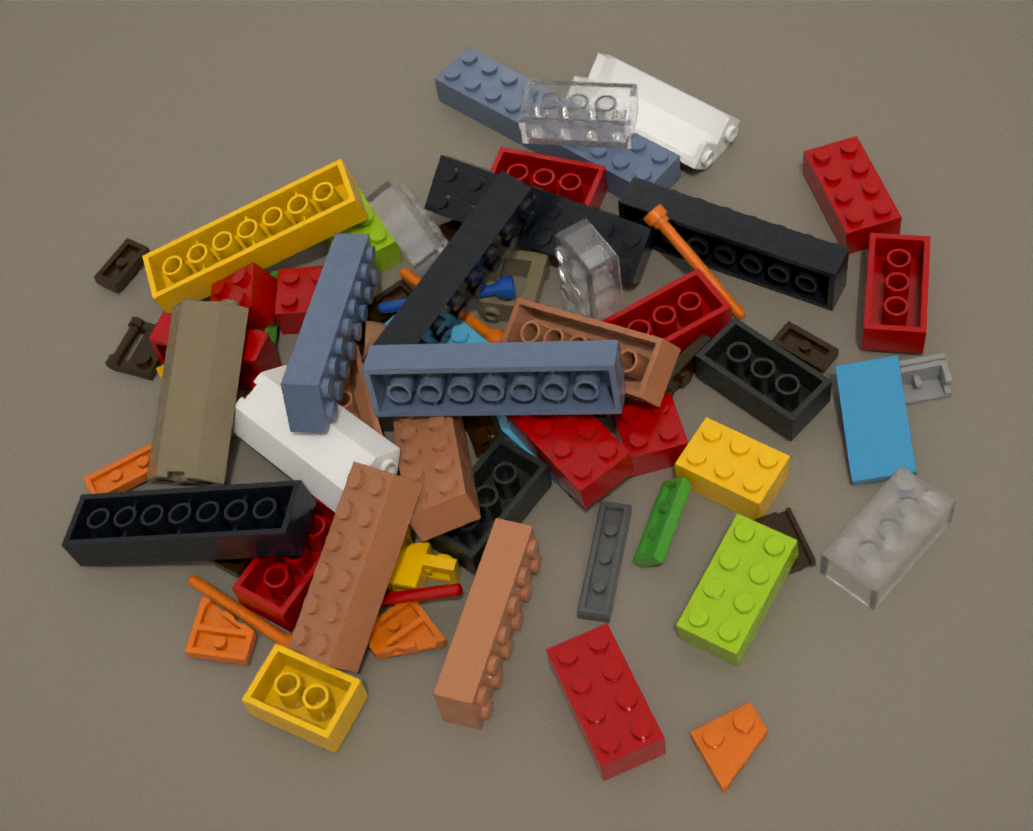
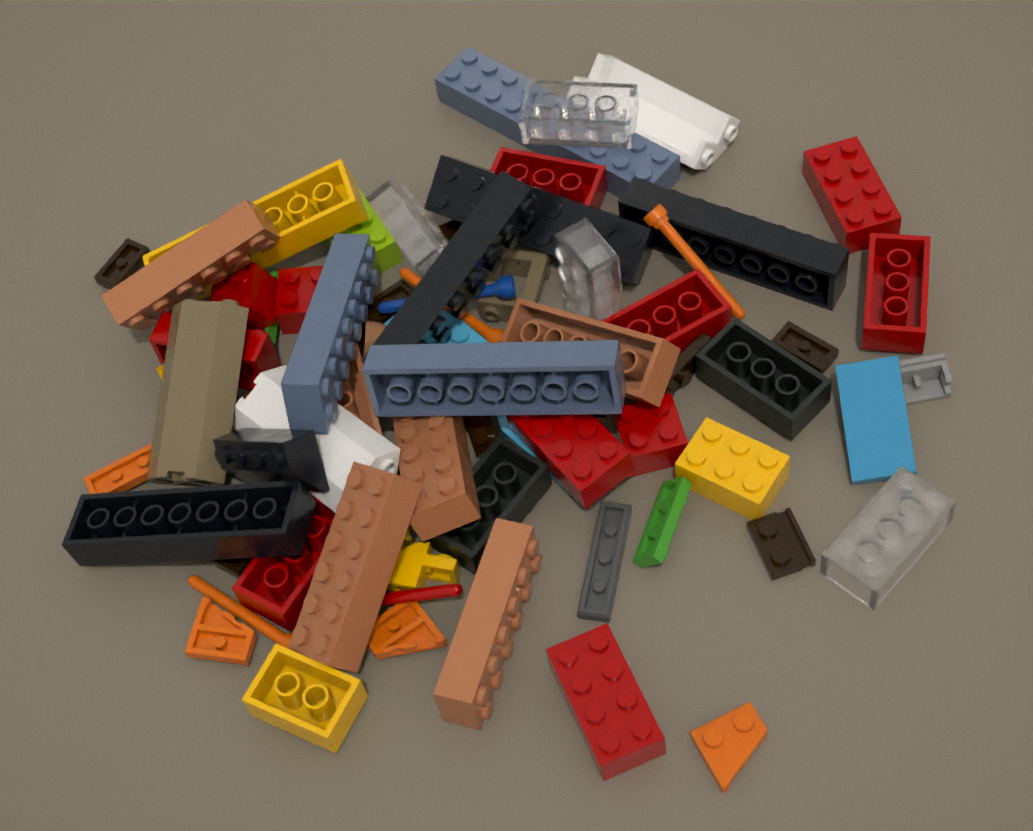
dark brown plate [105,317,161,381] -> none
lime brick [676,513,798,667] -> none
none -> nougat brick [101,199,281,331]
none -> black slope [213,428,330,493]

